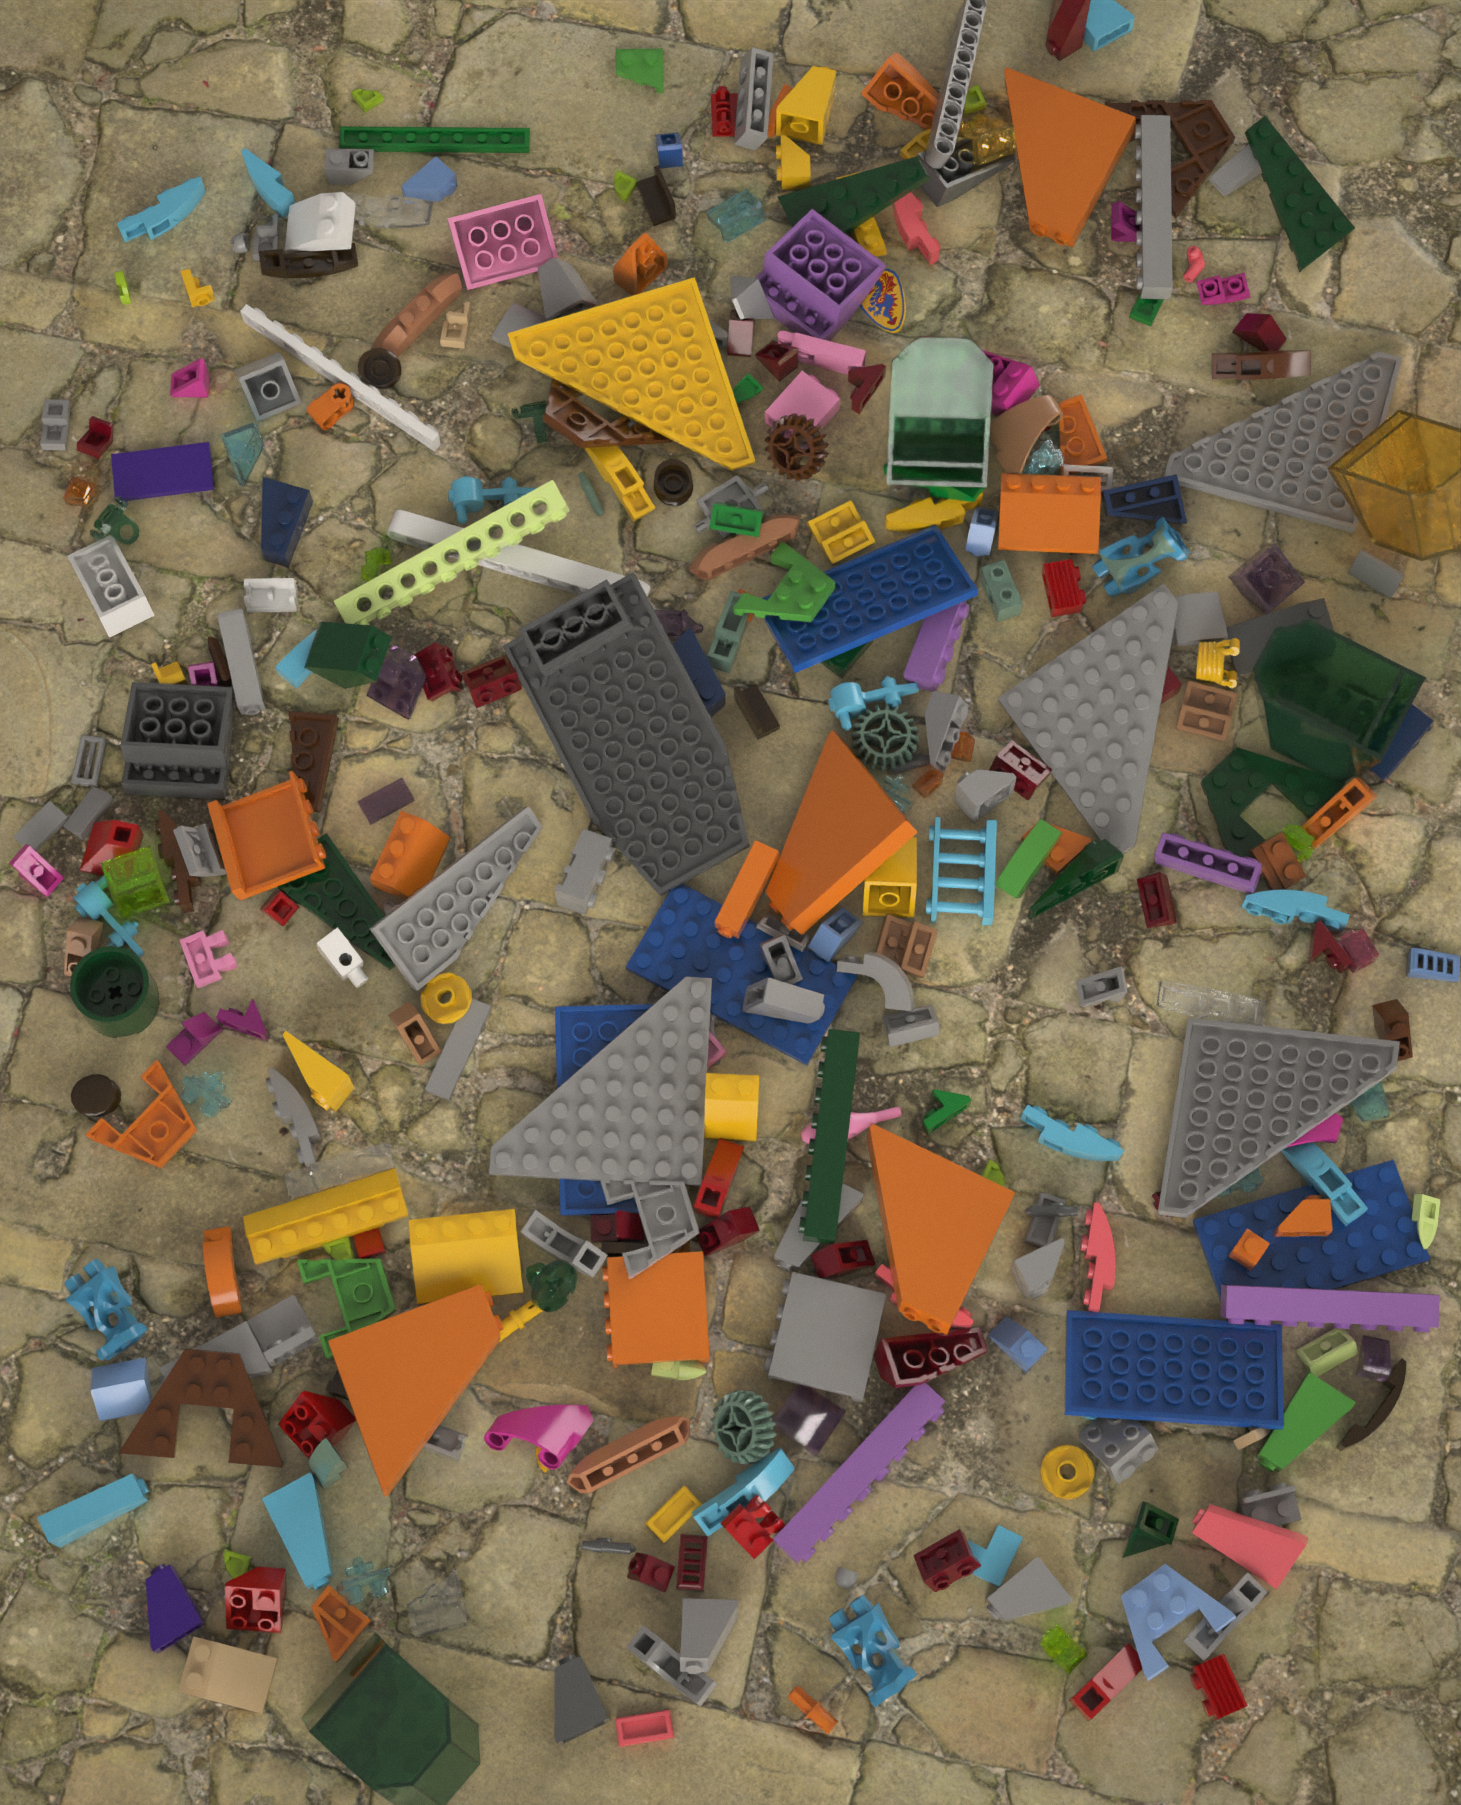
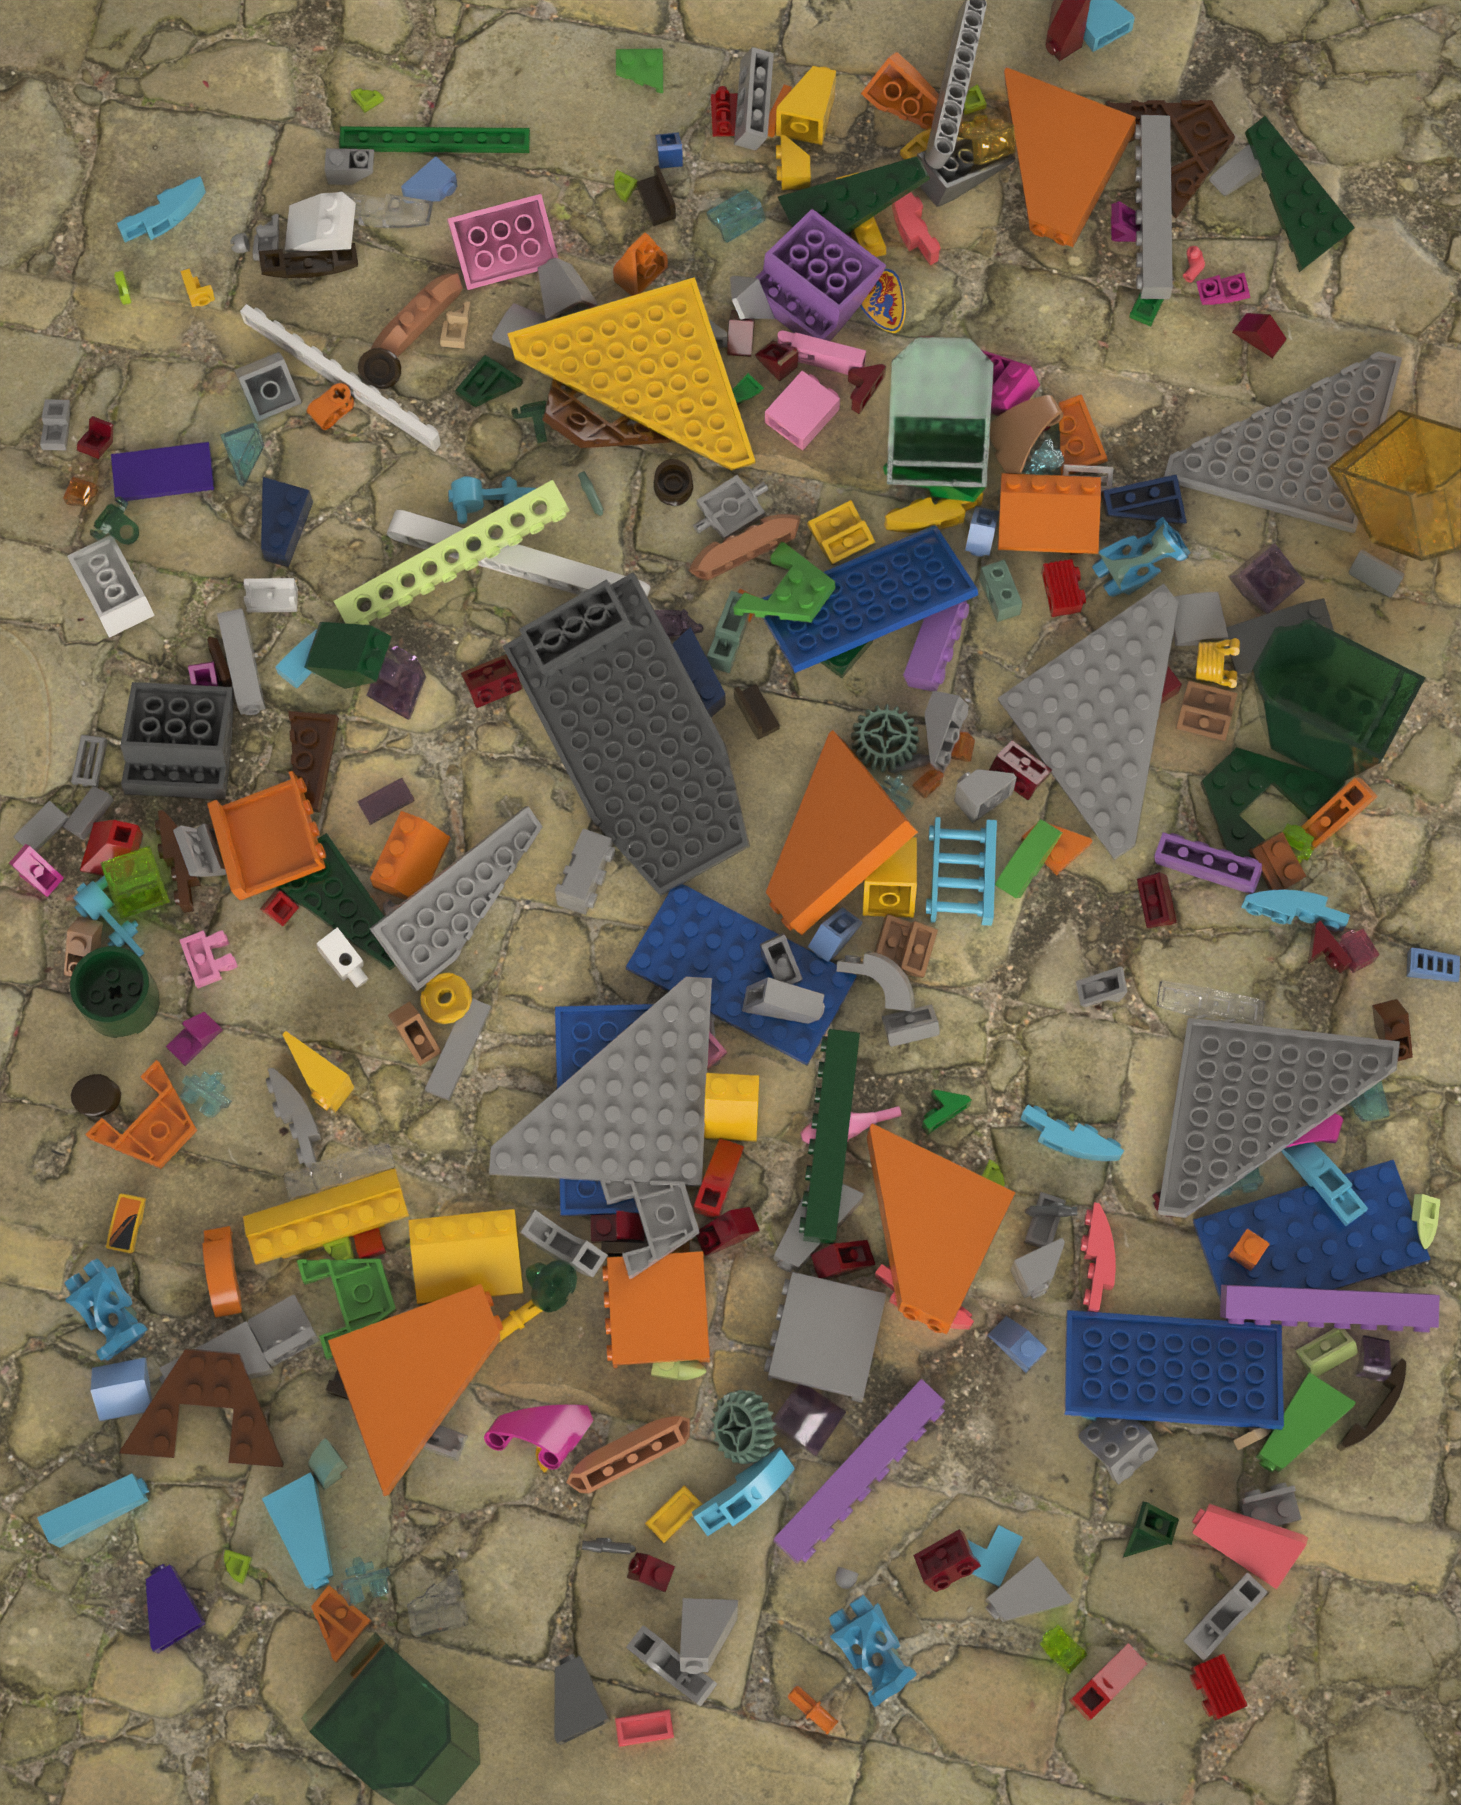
yellow panel [151,662,188,685] -> none
dark pink slope [170,358,210,398] -> none
tan slope [178,1636,278,1714] -> none
magenta slope [216,999,270,1042] -> none
red slope [225,1567,286,1633] -> none
medium azure slope [241,148,295,219] -> none
red slope [278,1391,356,1459] -> none
clear neon green bracket [361,547,392,582] -> none
dark red bracket [411,642,464,702] -> none
yellow slope [585,446,655,522] -> none
dark red slope [676,1534,708,1592] -> none
green panel [709,502,765,537] -> none
orange slope [715,840,779,939] -> none
red plate [720,1495,786,1559] -> none
light grey slope [756,913,812,951] -> none
reddish brown gear [764,413,829,481] -> none
medium azure piece [828,676,919,731] -> none
dark red wedge [873,1327,988,1388] -> none
dark green wedge [1028,839,1124,920] -> none
yellow tile [1040,1444,1095,1500] -> none
light blue wing [1121,1564,1236,1681] -> none
reddish brown slope [1212,350,1311,380] -> none
orange slope [1274,1195,1332,1237] -> none
dark blue wedge [1359,702,1434,782] -> none
none -> slope [106,1193,146,1253]
none -> dark green wing [455,355,523,407]

